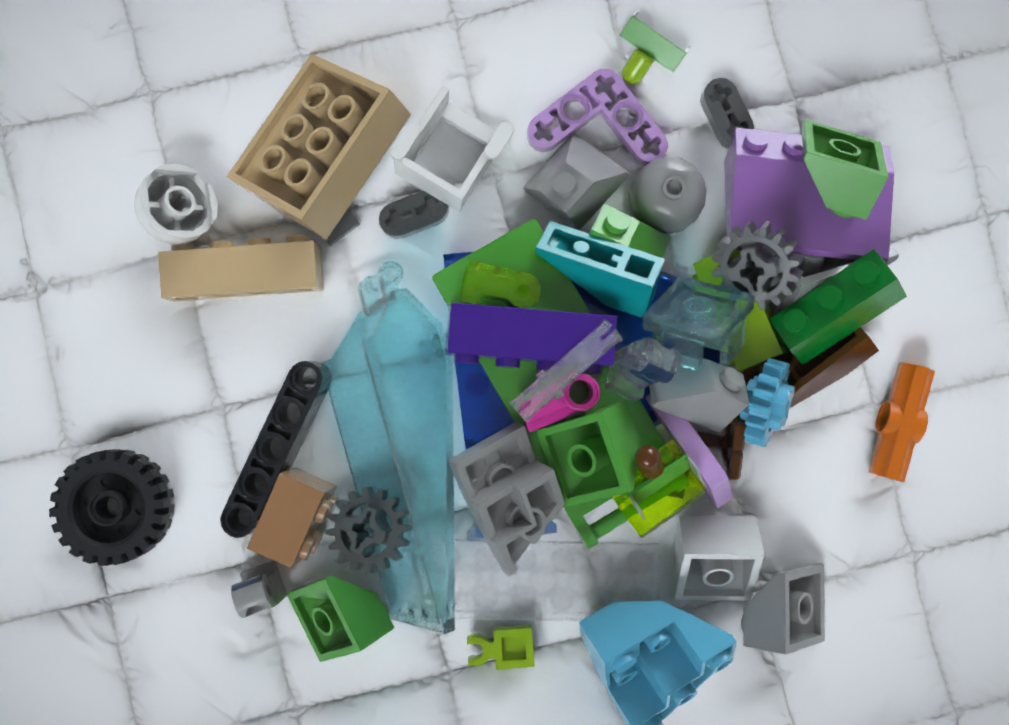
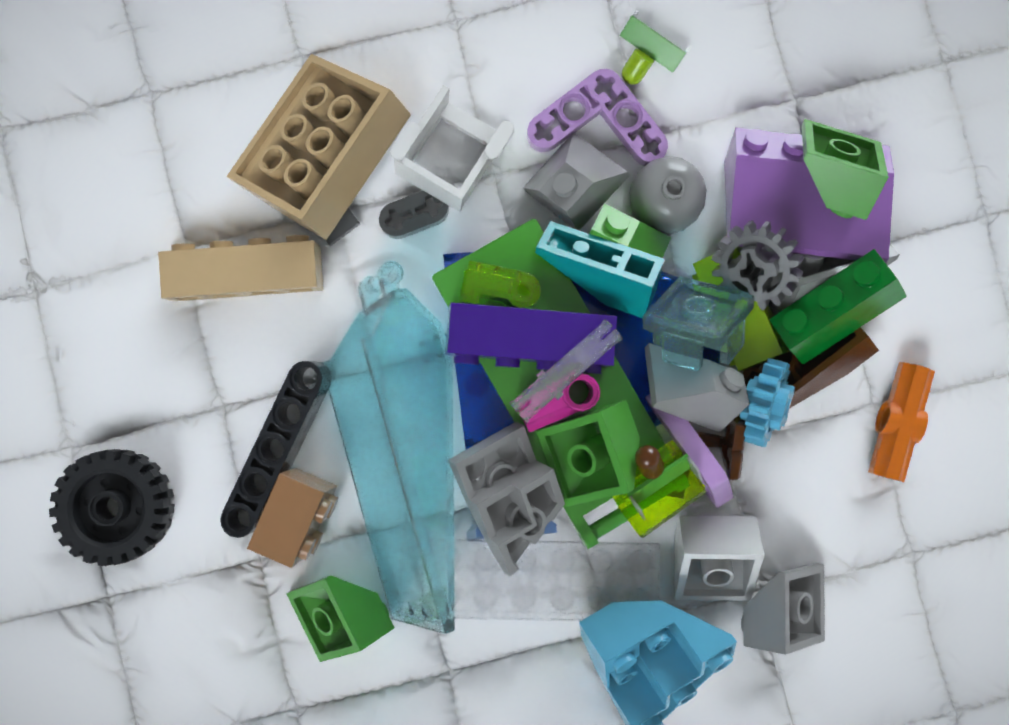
white cylinder [134,163,218,245] -> none
light grey leg [231,560,287,618] -> none
dark grey gear [325,487,413,574] -> none
lime plate [467,624,535,670] -> none
clear leg [604,337,681,402] -> none
dark grey beam [700,78,755,149] -> none

